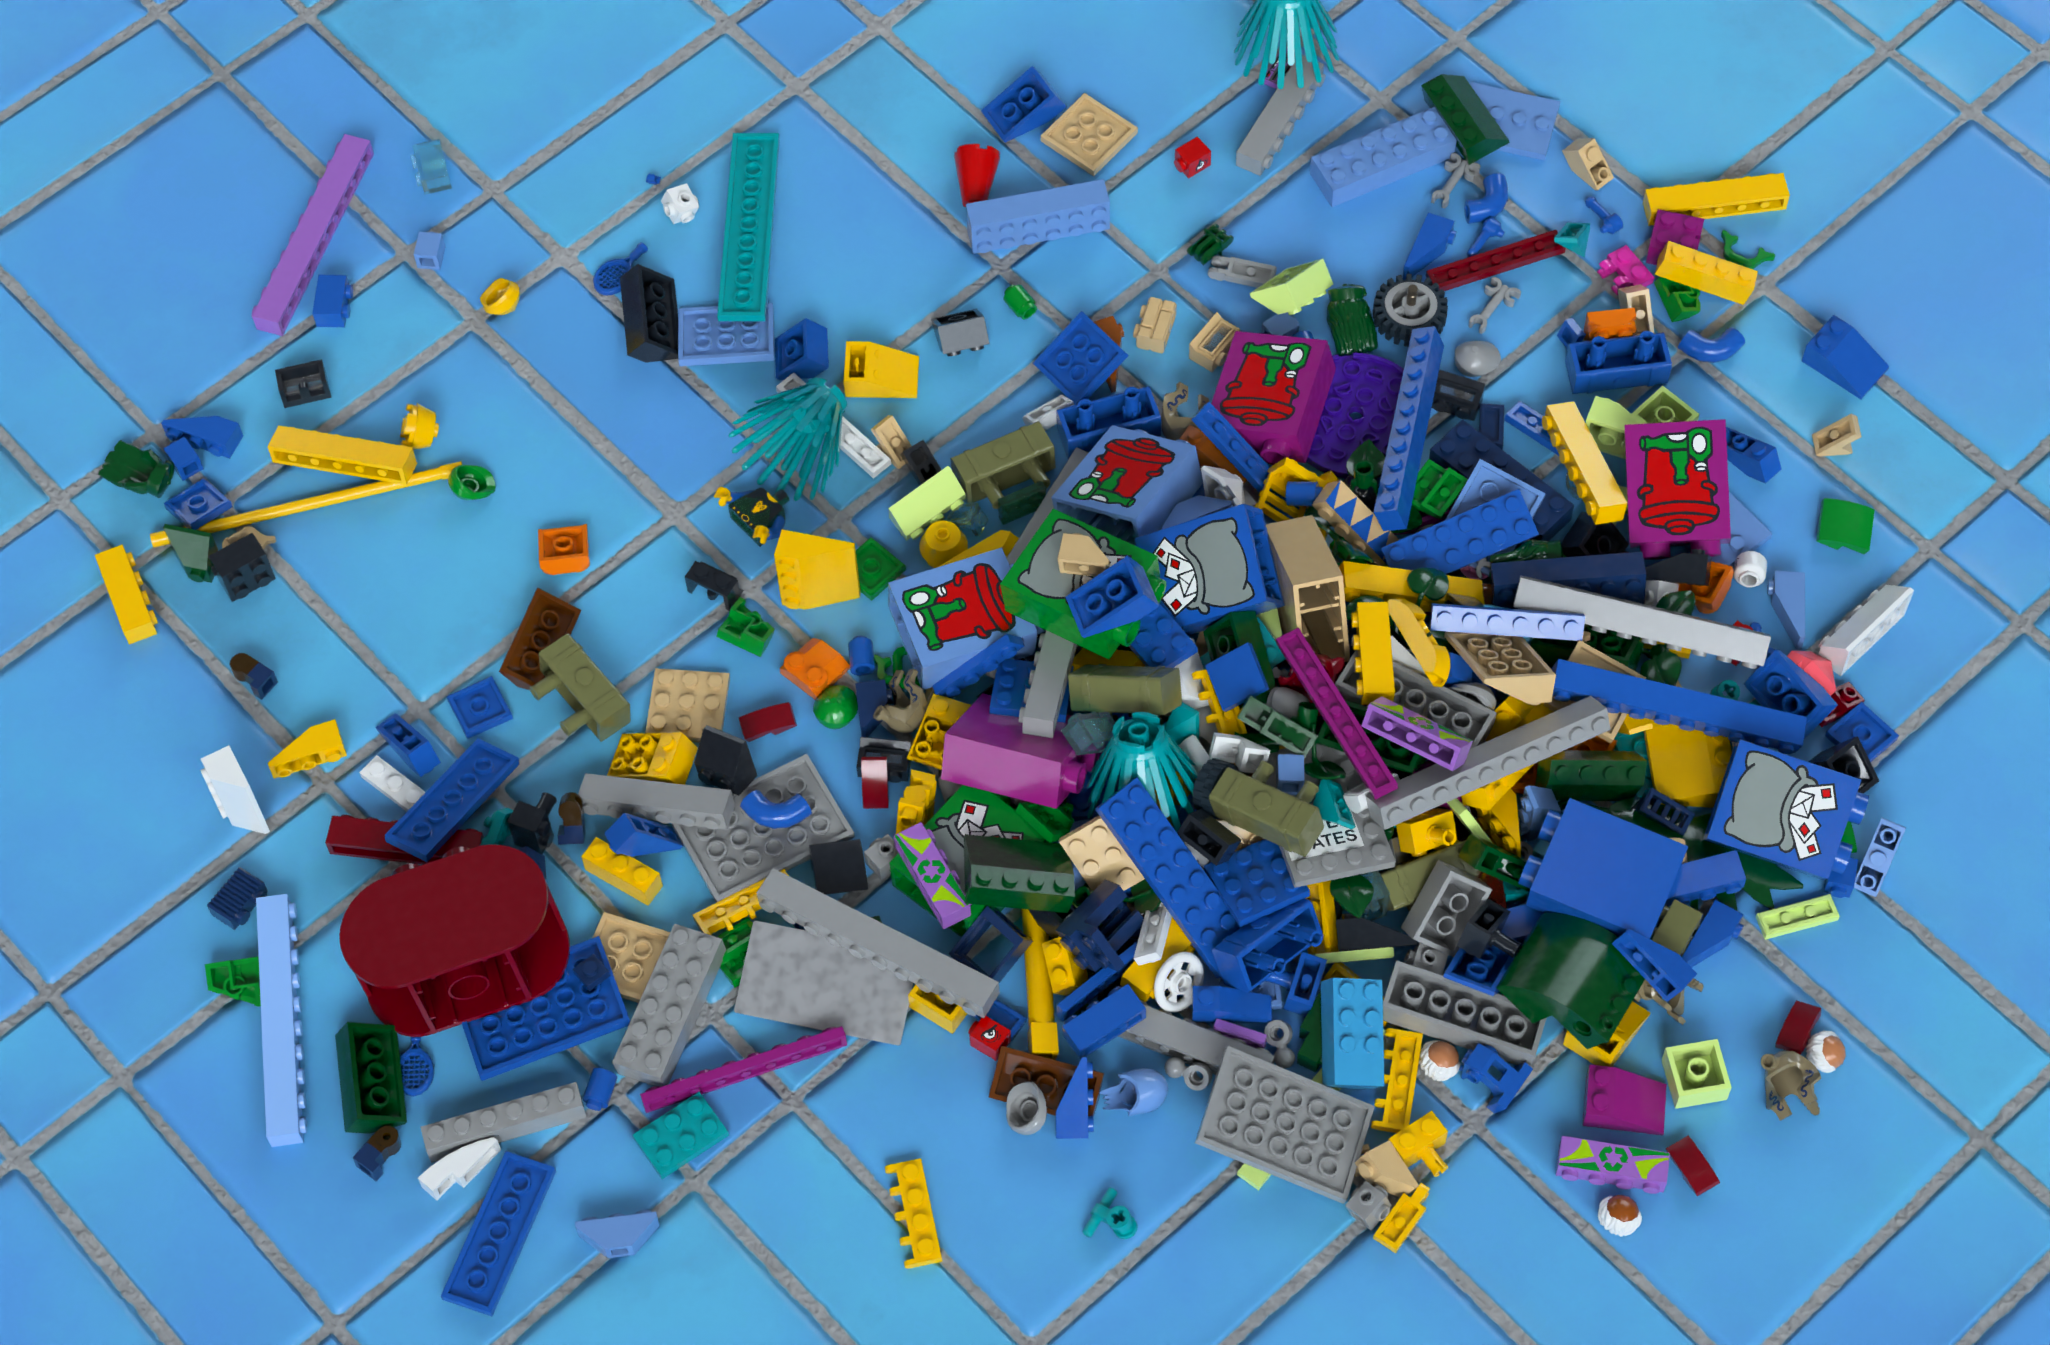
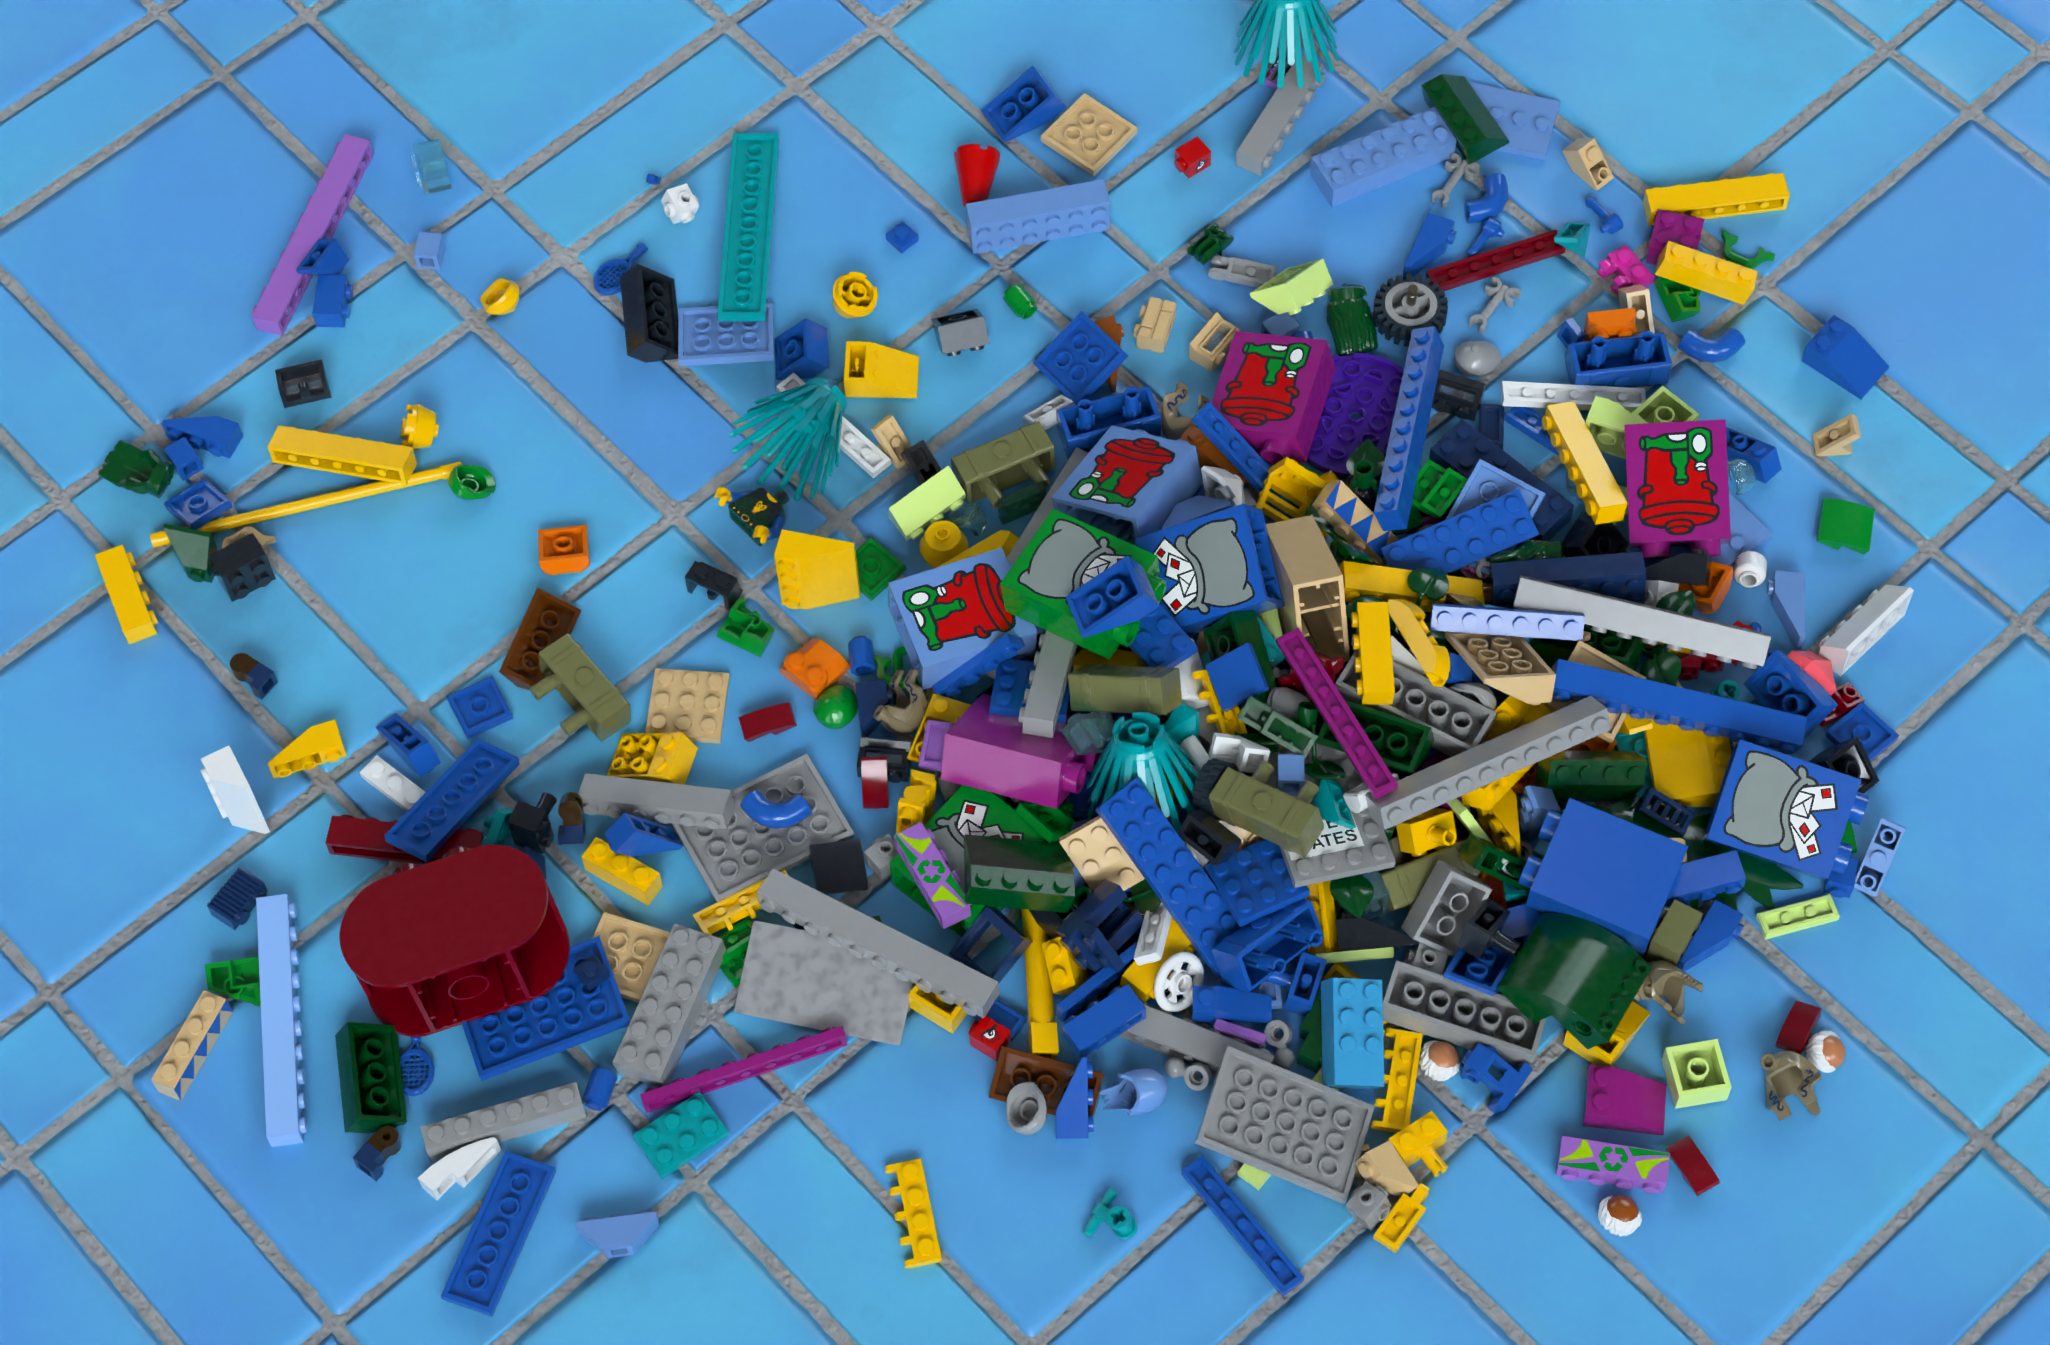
black slope [694,725,757,796] -> none
tan slope [1058,533,1110,577] -> none
blue brick [1286,481,1323,506] -> none
medium lavender brick [1361,696,1473,771] -> none
blue slope [1611,929,1697,1002] -> none
none -> tan brick [151,990,233,1101]
none -> blue slope [296,239,349,276]
none -> yellow cone [832,272,878,319]
none -> blue plate [885,221,919,254]
none -> medium lavender tile [919,720,952,772]
none -> blue plate [1181,1155,1304,1297]
none -> white plate [1500,381,1646,413]
none -> dark red slope [1678,653,1725,681]
none -> clear light blue hair [1727,458,1756,495]

